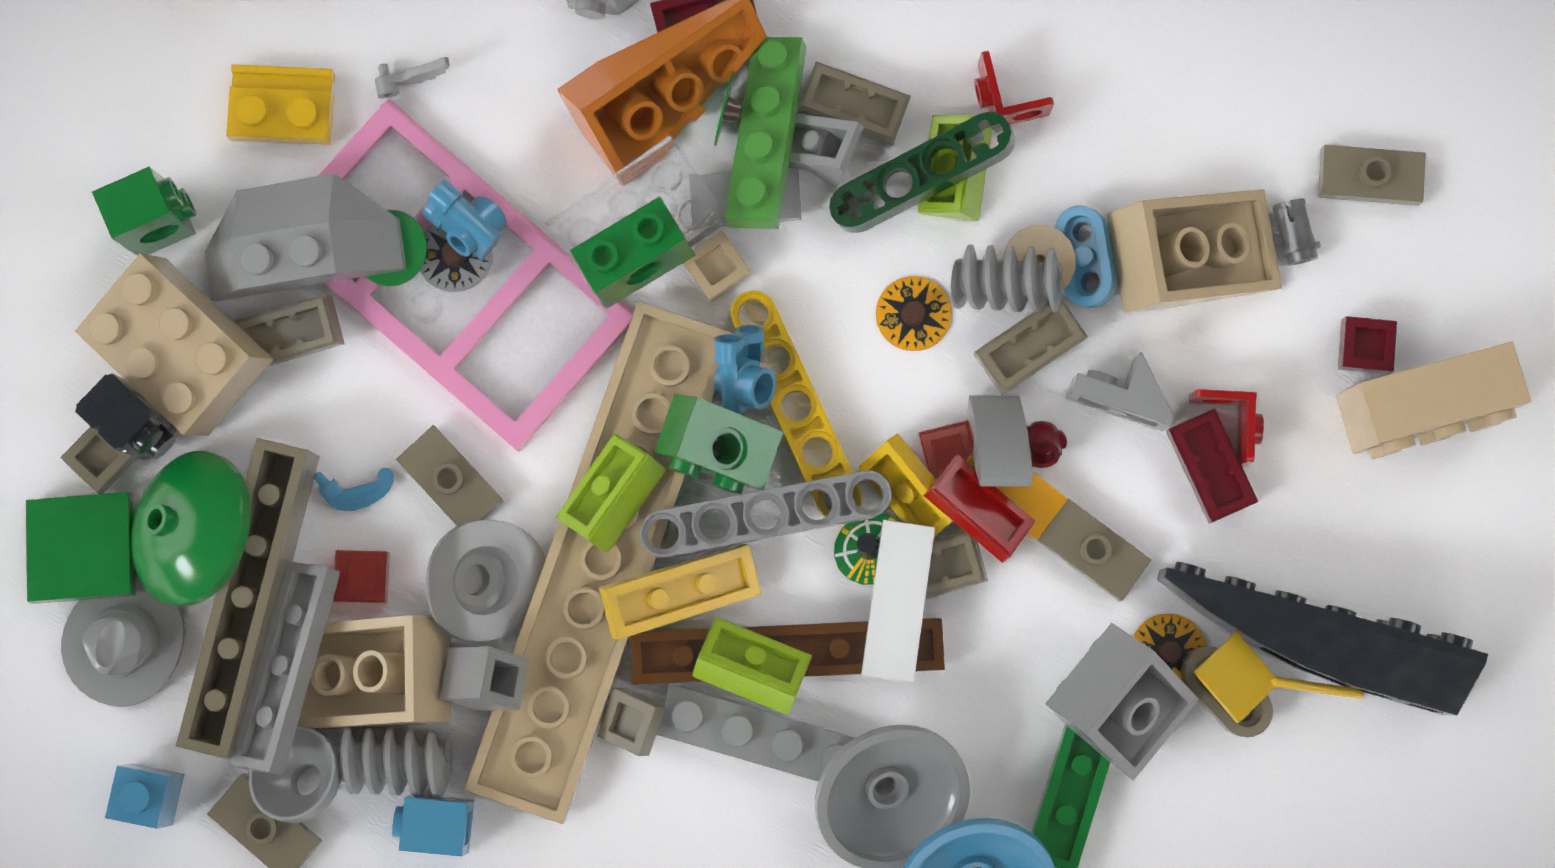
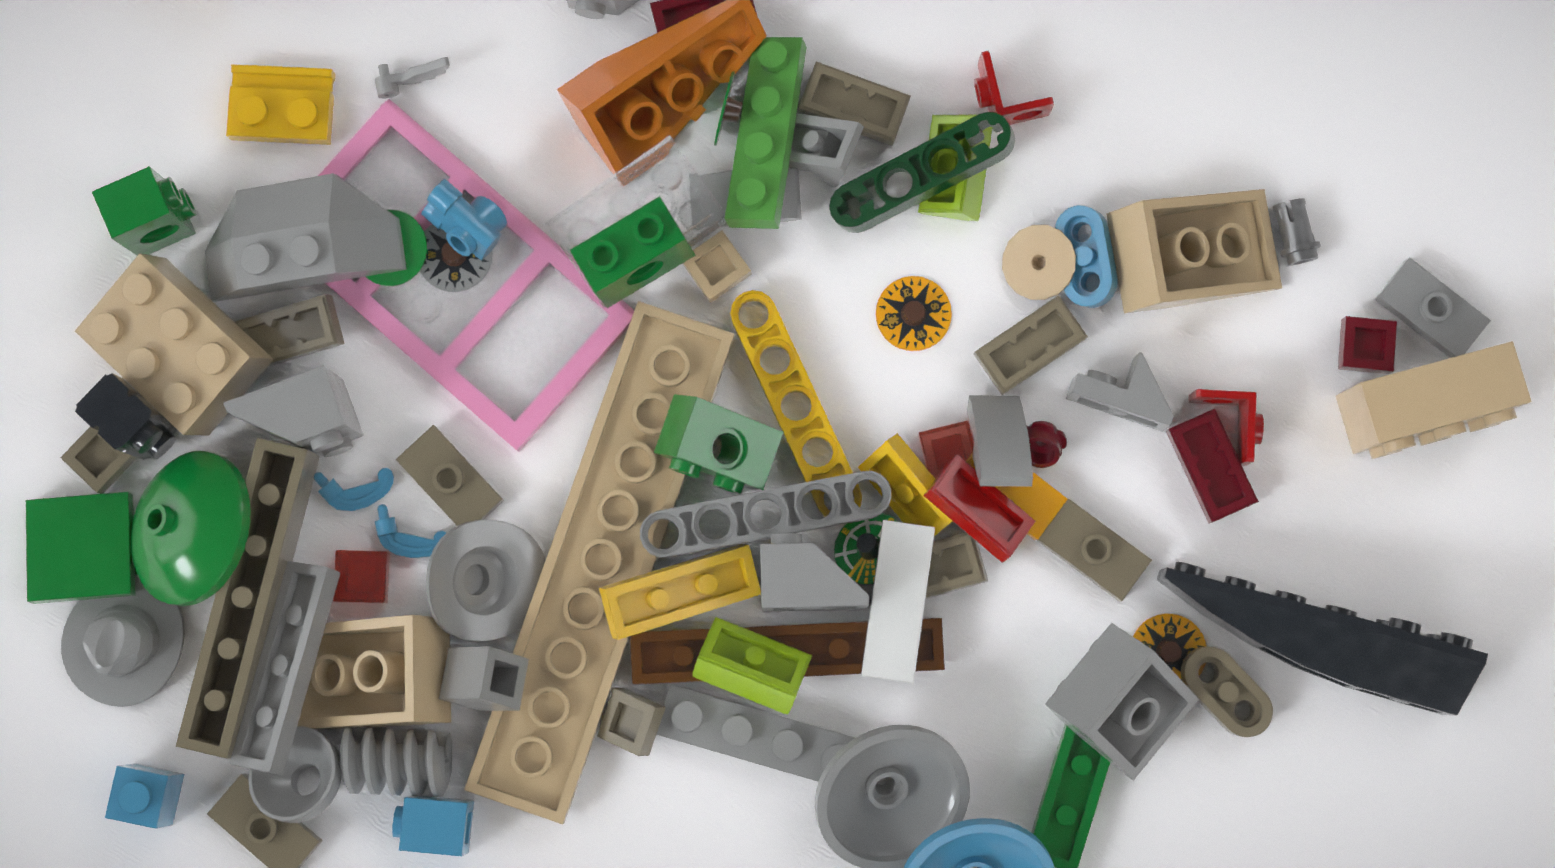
lime slope [555,433,666,552] -> none
dark azure plate [713,325,776,414] -> none
light grey piece [950,244,1063,314] -> none
yellow piece [1193,632,1364,723] -> none
dark tan plate [1318,145,1426,206] -> none
none -> light grey slope [224,365,364,457]
none -> dark azure piece [374,504,446,558]
none -> light grey slope [760,533,869,612]
none -> light grey plate [1375,257,1491,358]

